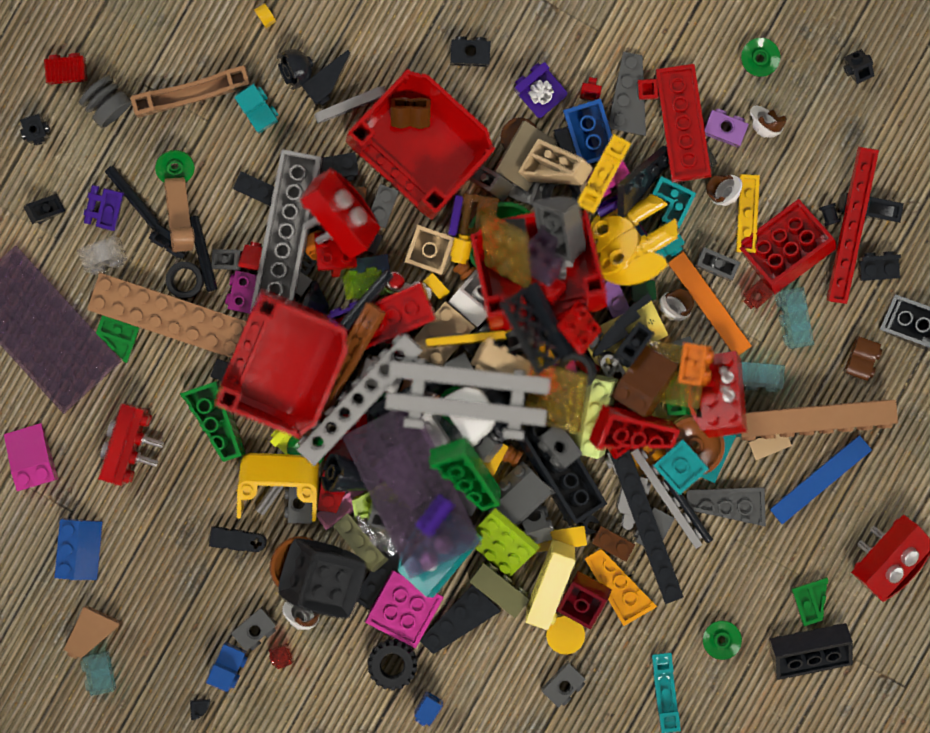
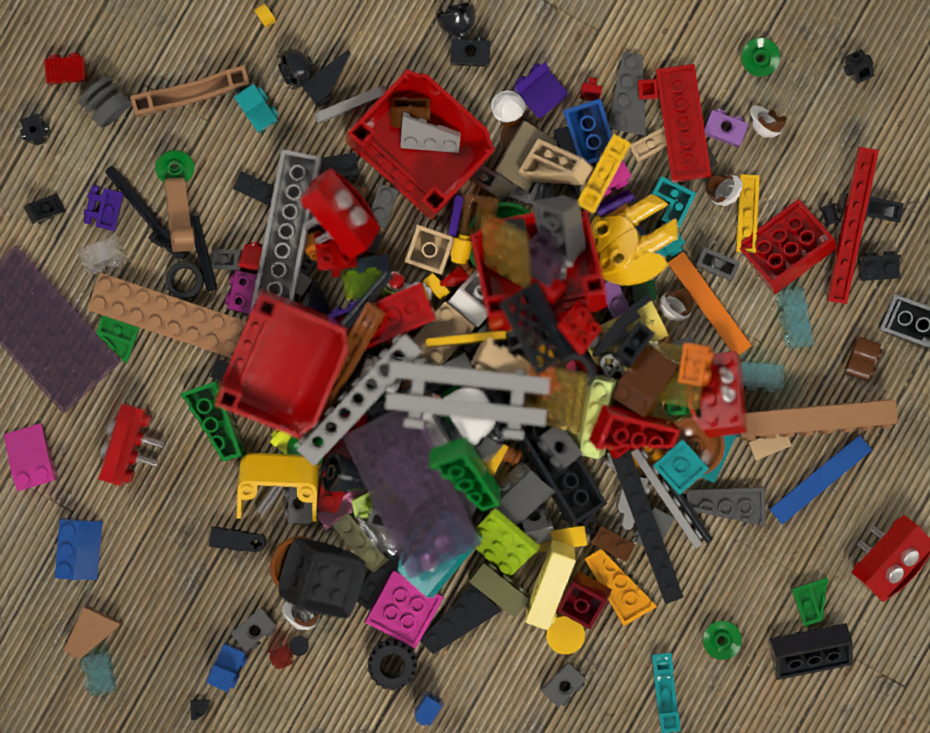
dark purple bracket [416,494,455,537] -> none
white gear [528,80,554,105] -> none
black wing [617,145,669,218] -> none
clear red brick [743,280,774,310] -> none
none -> black tile [289,636,309,656]
none -> light grey wing [400,112,461,153]
none -> black cylinder [435,2,476,36]
none -> red slope [439,266,469,287]
none -> white piece [491,91,525,126]
none -> tan tile [629,127,667,163]

